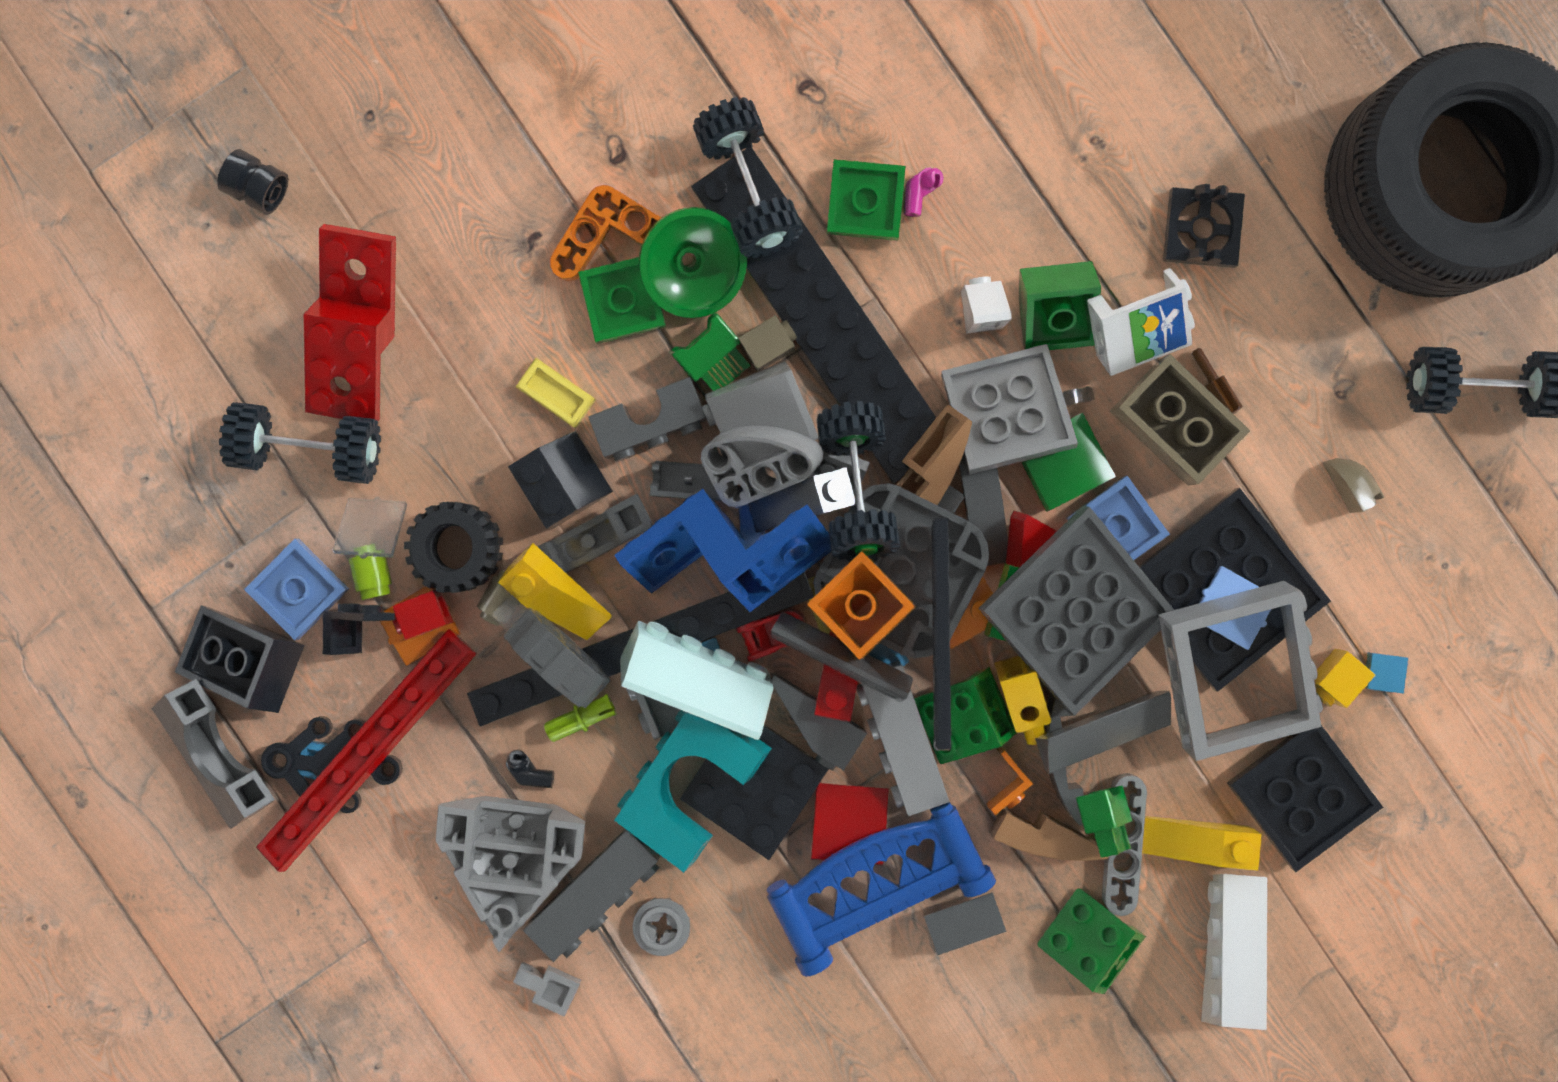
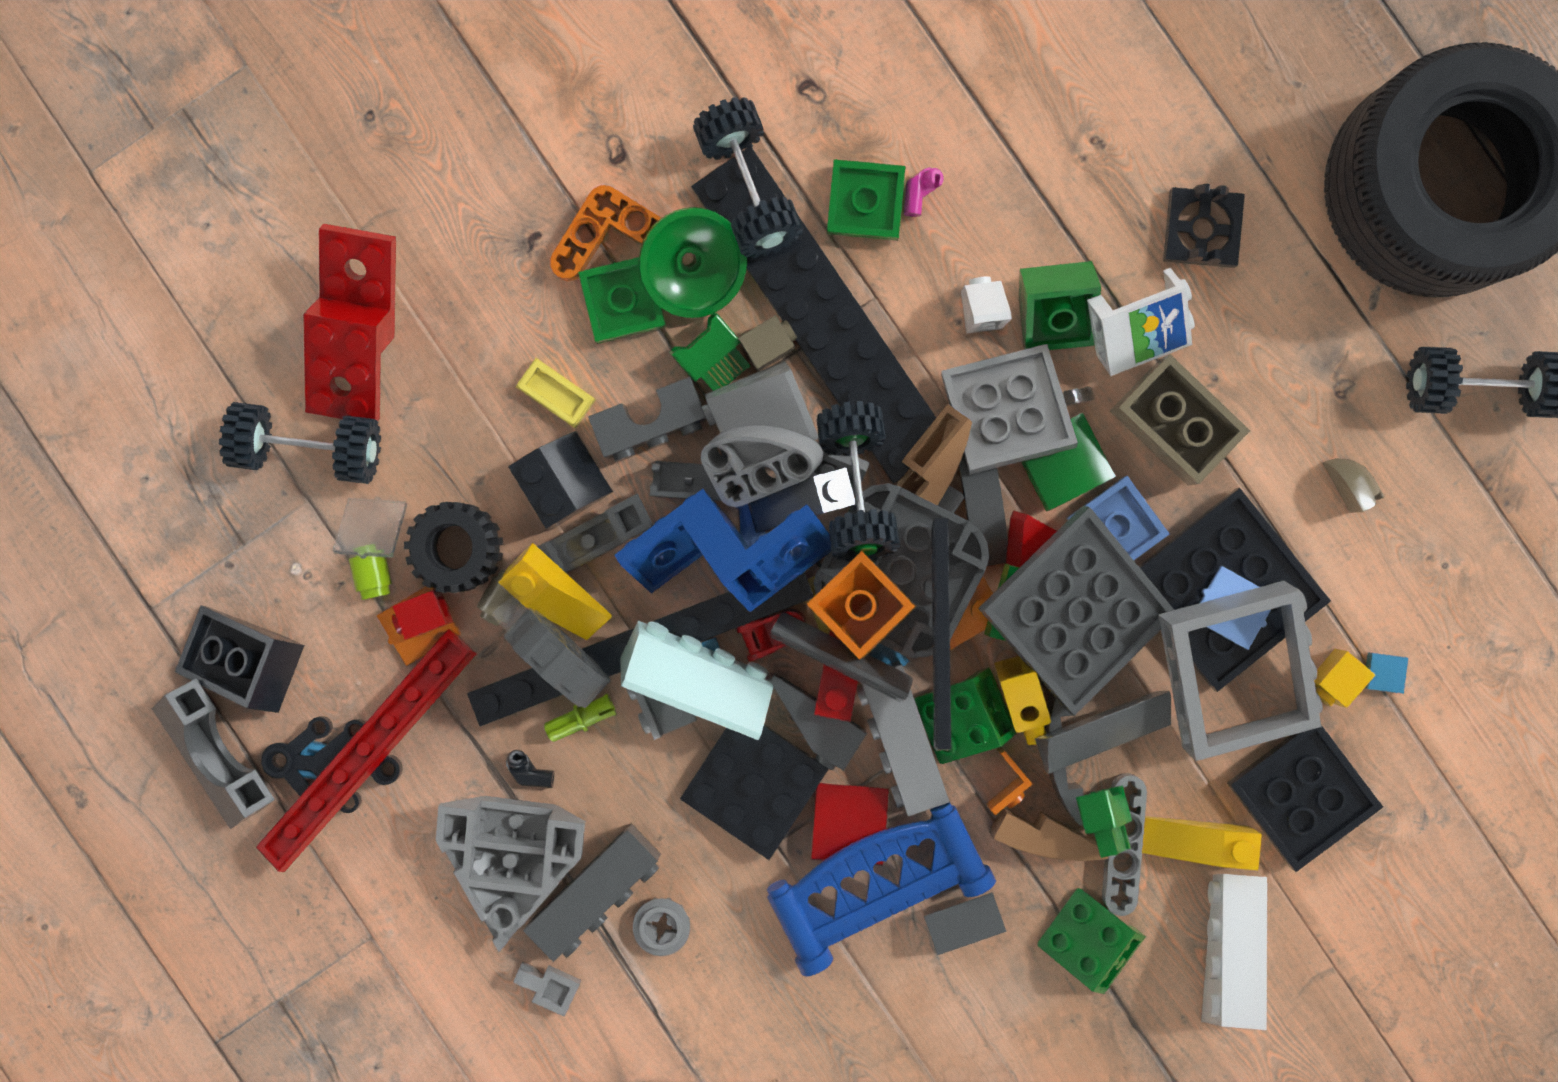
black wheel [217,149,289,215] -> none
medium blue plate [244,539,349,640] -> none
black bracket [322,603,395,655] -> none
teal arch [614,710,772,873] -> none
reddish brown axle [1192,348,1243,414] -> none

